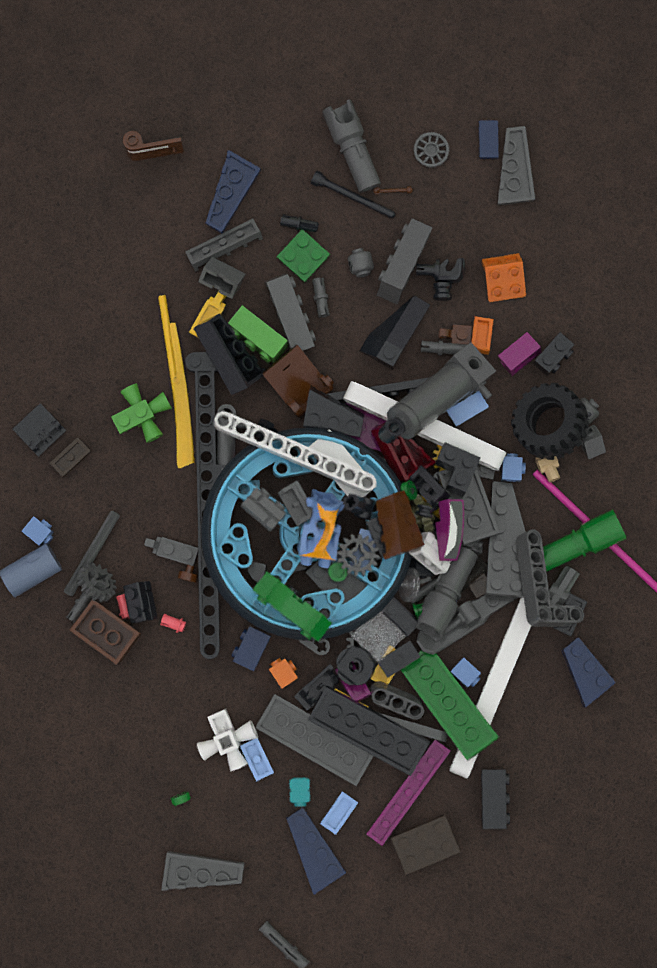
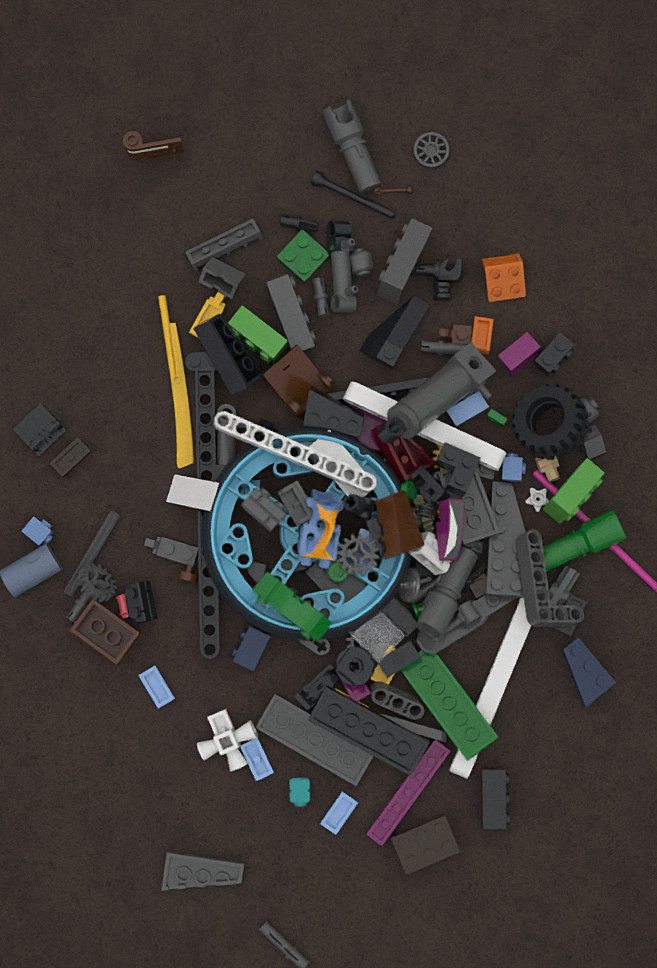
bright green brick [111,383,172,443] -> none
coral pin [160,614,186,633] -> none
green tile [170,791,191,806] -> none
dark blue wing [206,150,261,234] -> none
orange brick [269,658,298,689] -> none
dark blue wing [286,807,346,895] -> none
medium blue brick [450,657,481,688] -> none
dark blue tile [479,120,499,159] -> none
dark grey wing [497,126,535,206] -> none
none -> light blue tile [138,666,175,709]
none -> white sticker [166,474,219,511]
none -> dark grey piece [326,220,358,313]
none -> green tile [486,409,507,427]
none -> white plate [525,488,549,512]
none -> bright green brick [542,458,604,524]

